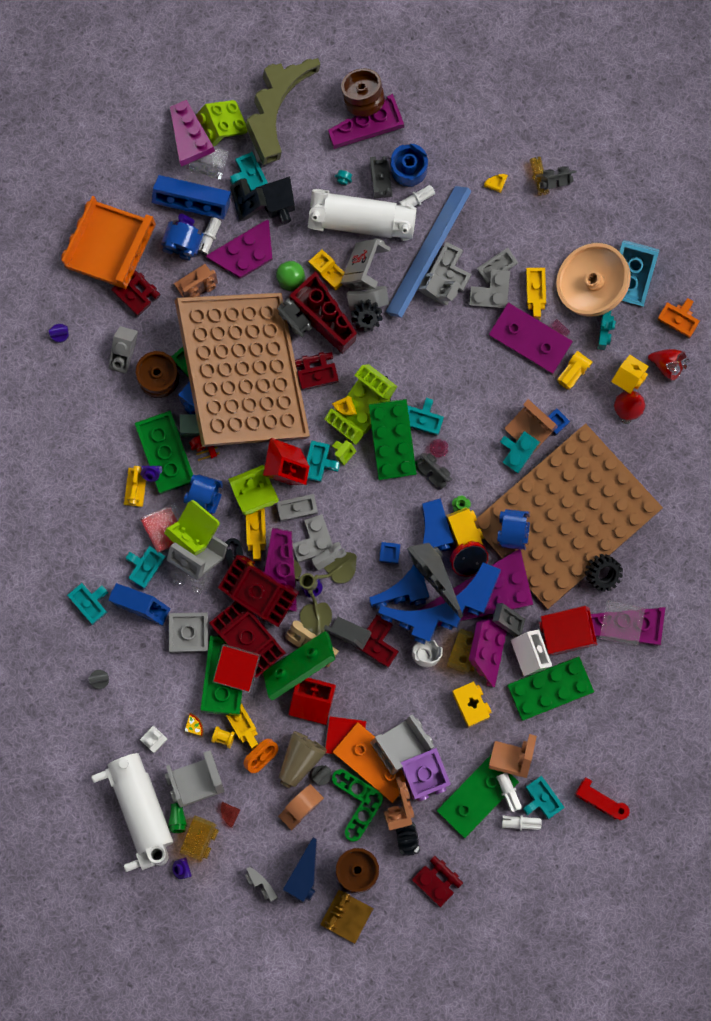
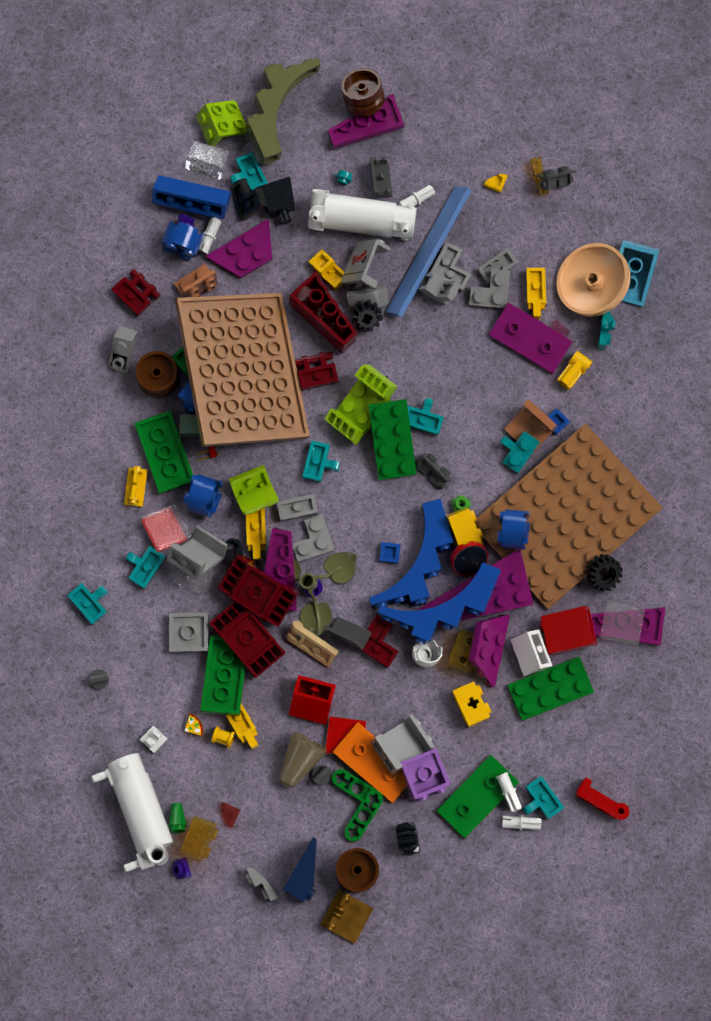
dark purple plate [49,324,69,343] -> none
orange panel [61,196,156,289] -> none
blue slope [108,583,171,626] -> none
dark purple plate [141,466,162,482] -> none
lime bracket [164,500,220,556] -> none
light grey panel [165,750,225,808] -> none
magenta wing [170,100,215,167] -> none
red plate [189,435,206,452] -> none
red tile [213,644,261,693] -> none
orange plate [243,739,278,773] -> none
red slope [263,438,310,485] -> none
green plate [263,631,335,701] -> none
bright green hair [276,261,305,292] -> none
dark grey hinge [277,298,313,337] -> none
nougat brick [278,784,324,831] -> none
light grey bar [312,542,347,571] -> none
yellow tile [332,396,357,416] -> none
lime tile [332,440,356,466] -> none
nougat bracket [384,777,414,831] -> none
blue brick [390,144,428,187] -> none
dark grey wedge [407,543,463,618] -> none
dark red plate [412,856,463,908] -> none
clear pink plate [430,439,448,457] -> none
nougat bracket [489,734,537,778] -> none
dark grey plate [493,603,525,637] -> none
yellow brick [611,355,649,394] -> none
red hat [614,389,646,425] -> none
hat [648,349,690,380] -> none
orange hinge [657,298,700,338] -> none

